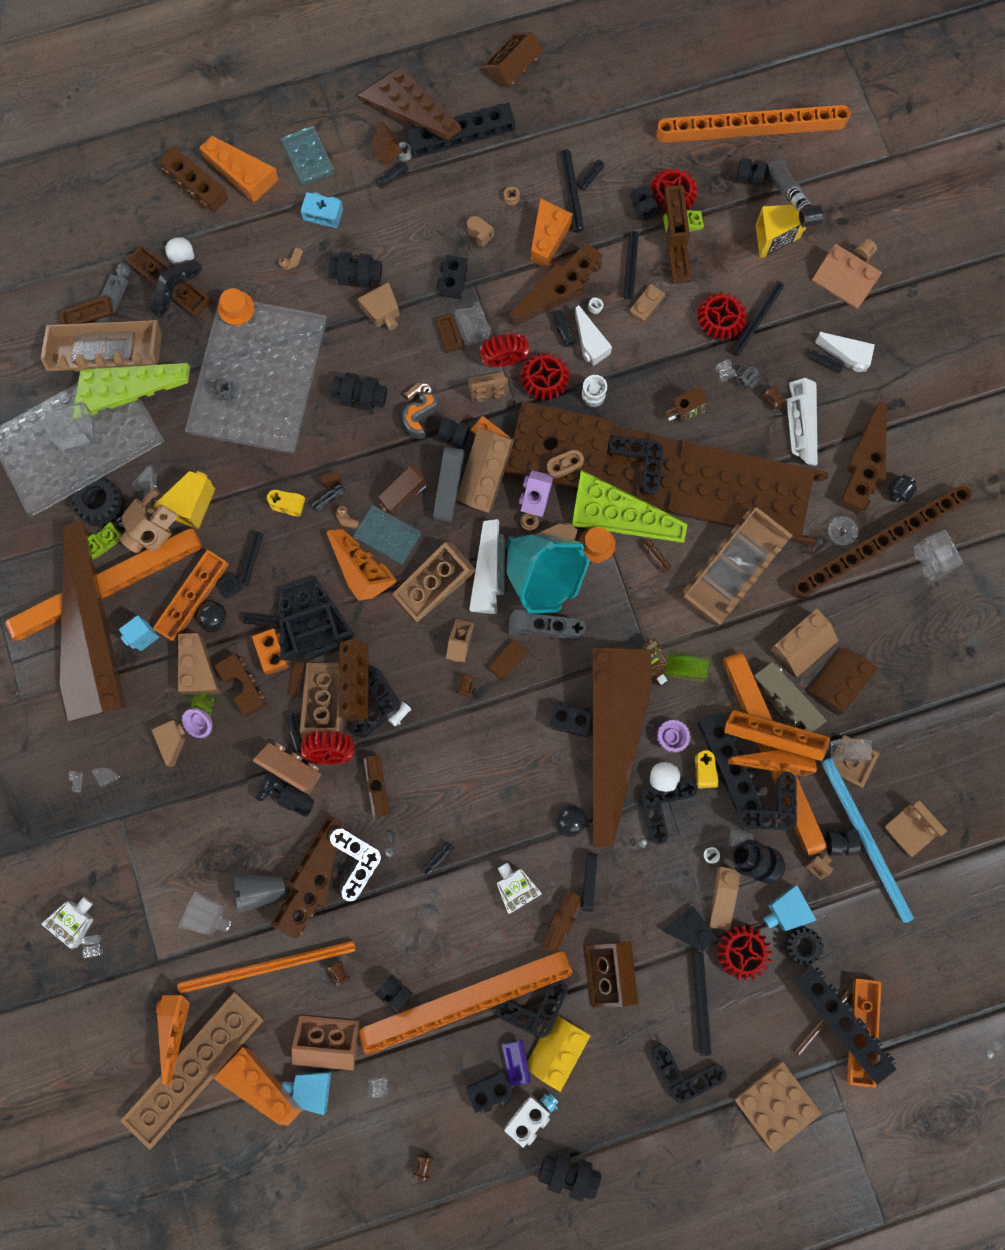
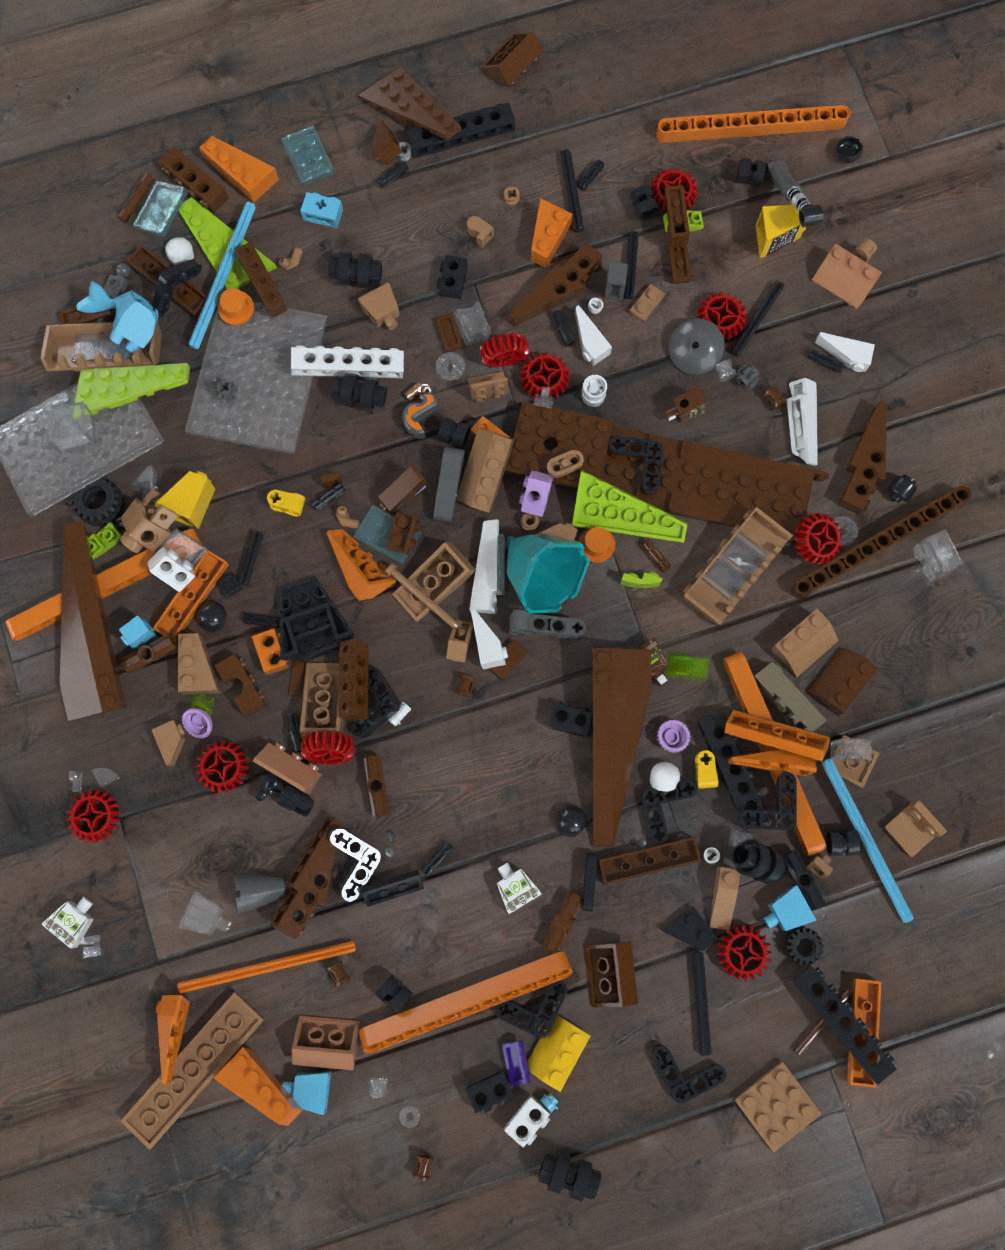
none -> red gear [66,790,121,843]
none -> medium azure hips [76,281,158,353]
none -> reddish brown pin [117,172,155,224]
none -> reddish brown piece [121,633,178,673]
none -> clear light blue plate [133,181,188,237]
none -> white brick [147,547,195,592]
none -> clear tile [152,528,207,574]
none -> lime wing [176,197,277,290]
none -> medium azure axle [189,202,256,349]
none -> red gear [195,740,249,794]
none -> reddish brown brick [235,242,288,319]
none -> white brick [291,345,404,378]
none -> black plate [361,870,424,907]
none -> medium nougat bar [385,563,459,629]
none -> reddish brown bracket [386,513,421,555]
none -> clear plate [399,1106,420,1128]
none -> clear gear [436,352,465,381]
none -> white slope [471,609,508,669]
none -> clear tile [533,387,554,408]
none -> reddish brown piece [598,837,701,885]
none -> dark grey brick [604,261,628,301]
none -> lime slope [620,572,663,588]
none -> dark grey dish [669,319,725,375]
none -> black piece [783,849,826,911]
none -> red gear [793,513,843,564]
none -> black hair [835,136,863,163]

